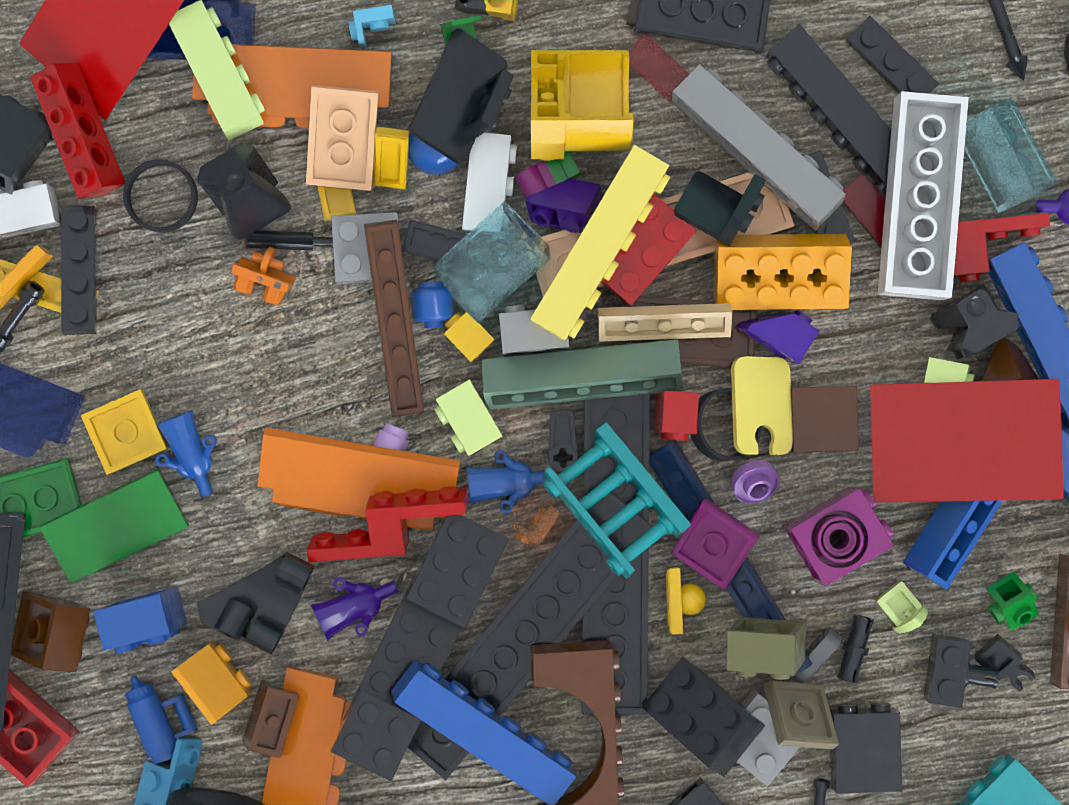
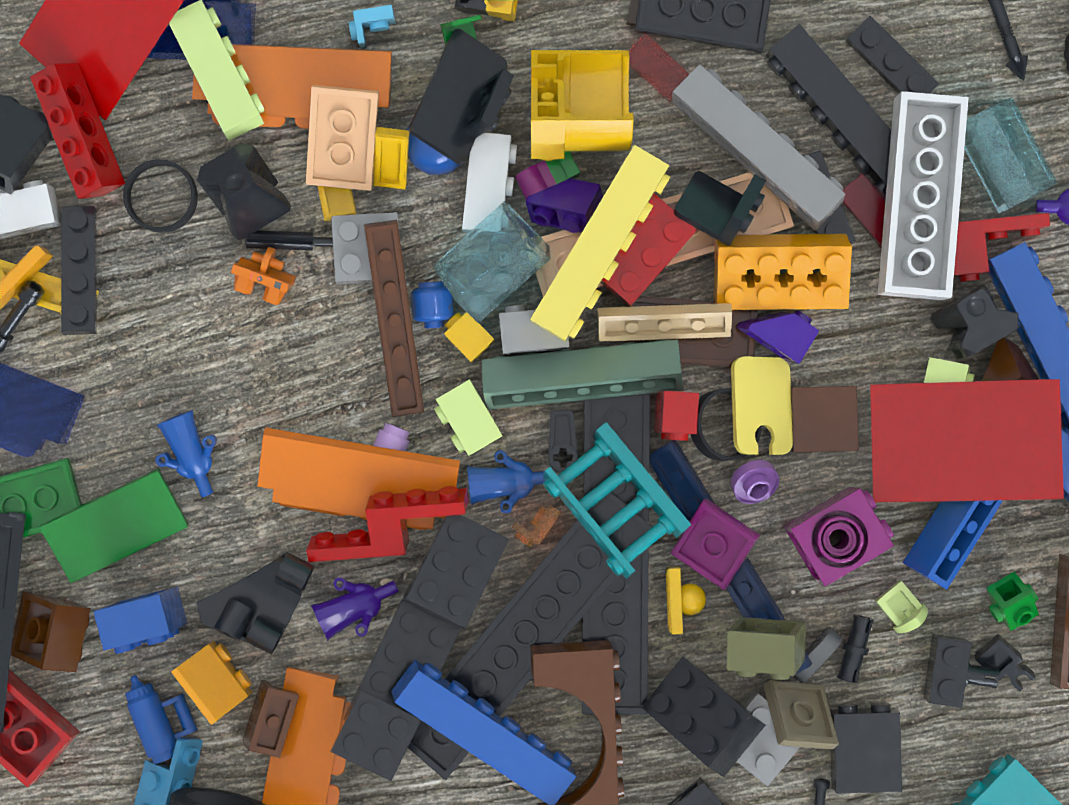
yellow plate [81,389,169,475] -> none
black plate [402,219,473,268] -> none

